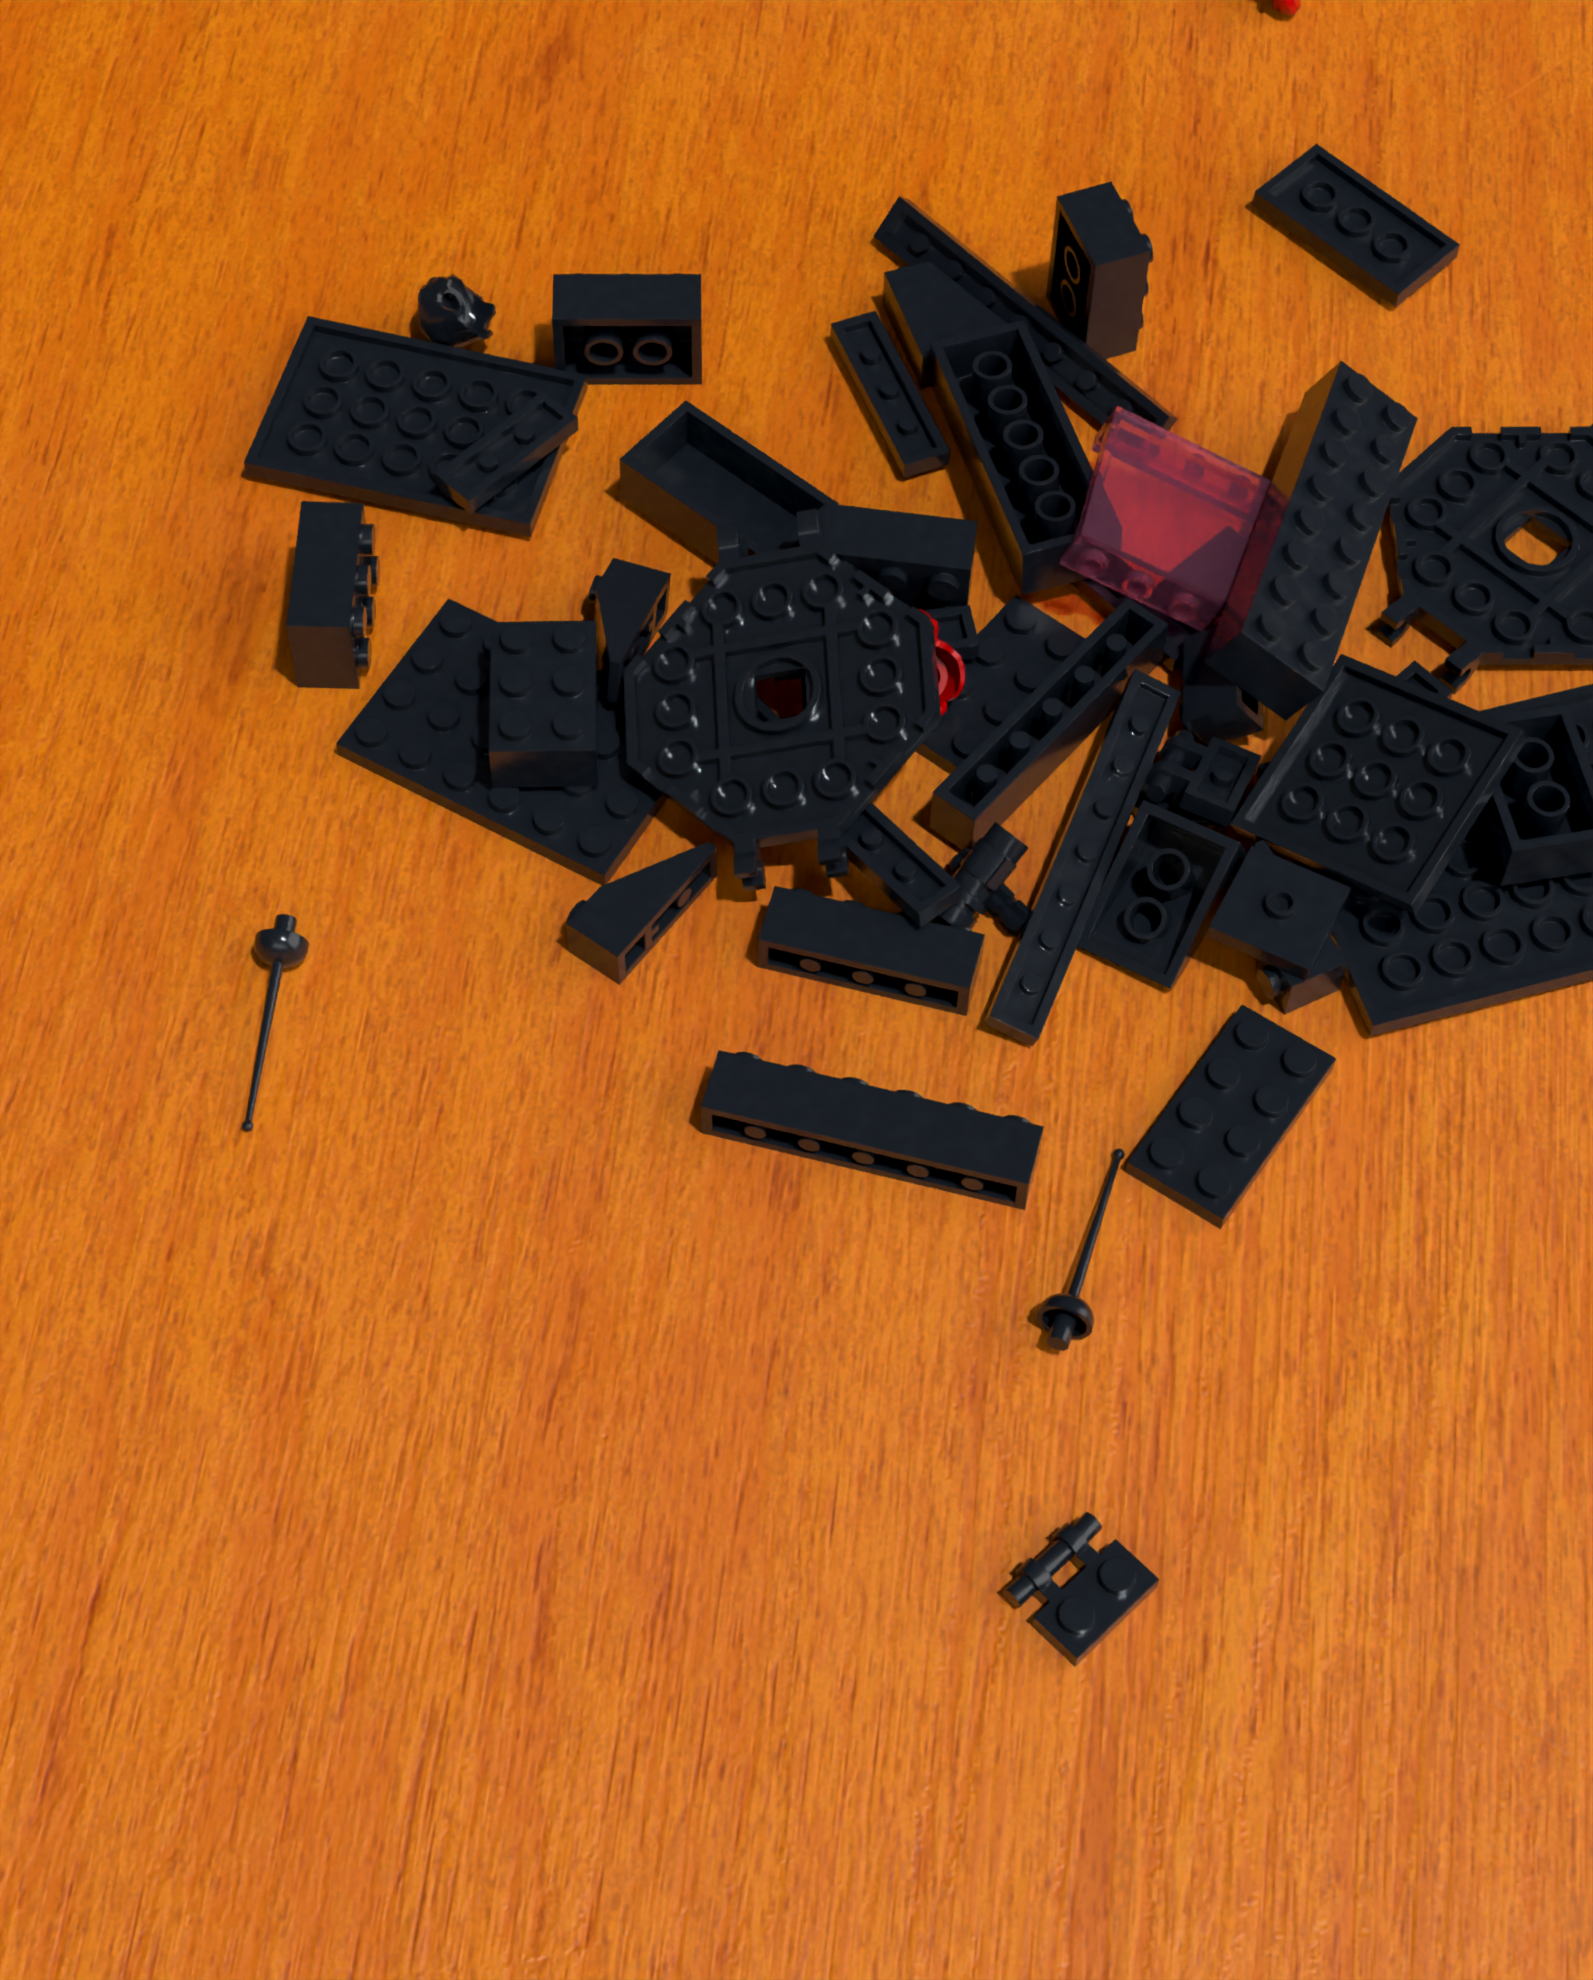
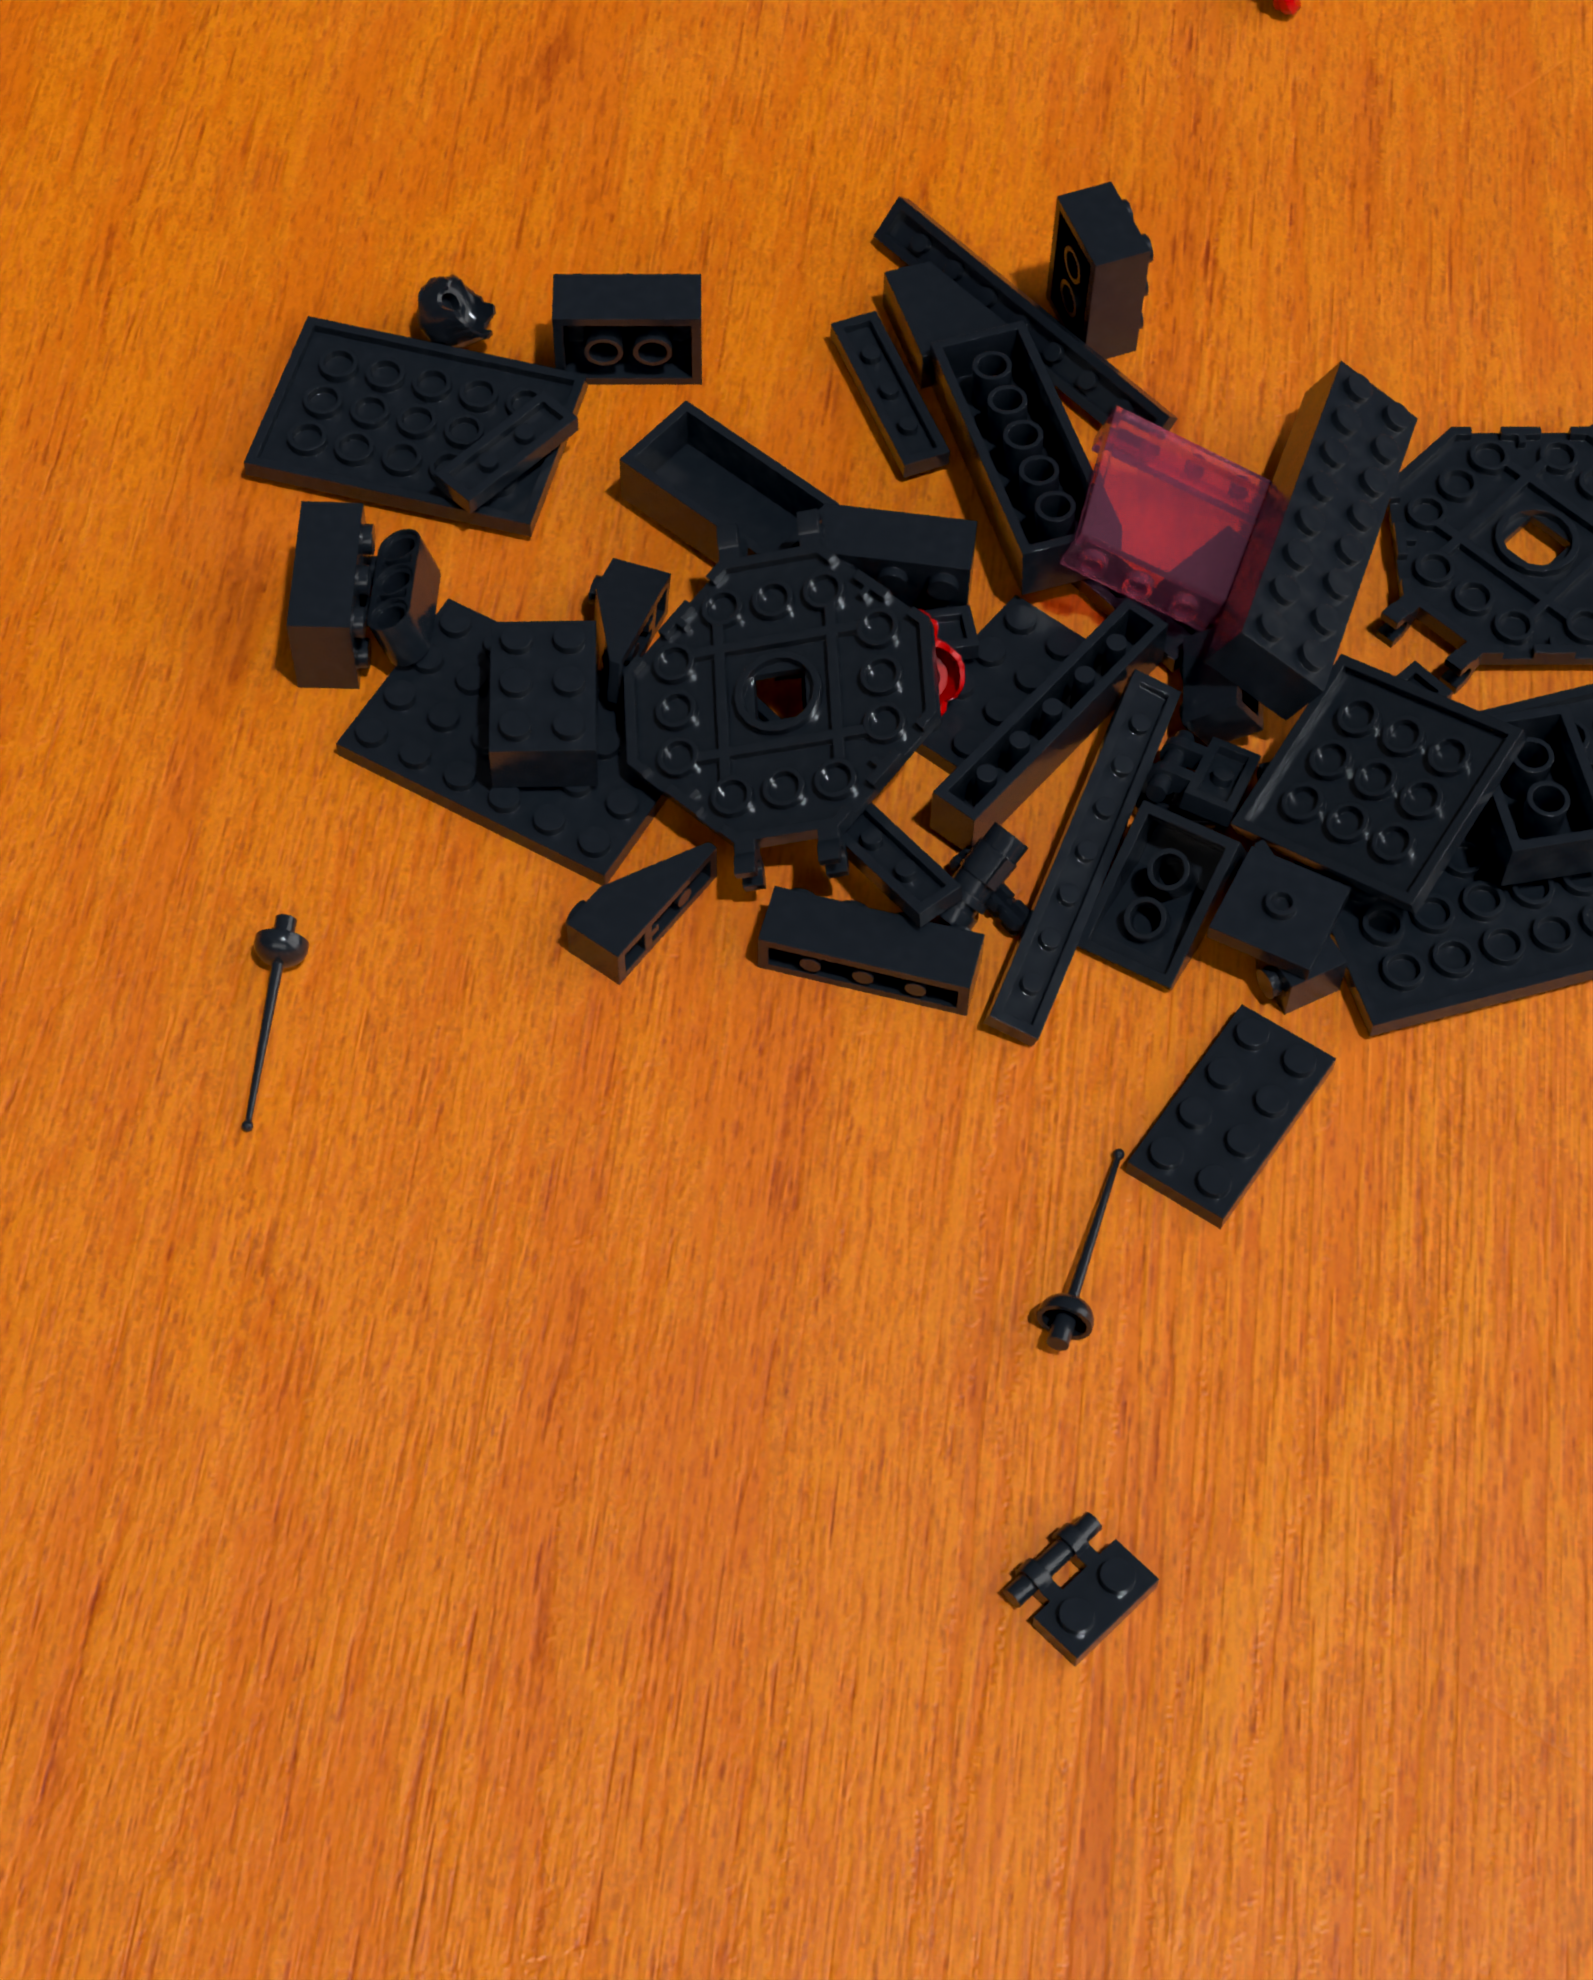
black brick [701,1050,1044,1210] -> none
black plate [1252,144,1460,307] -> none
none -> black beam [367,529,441,667]

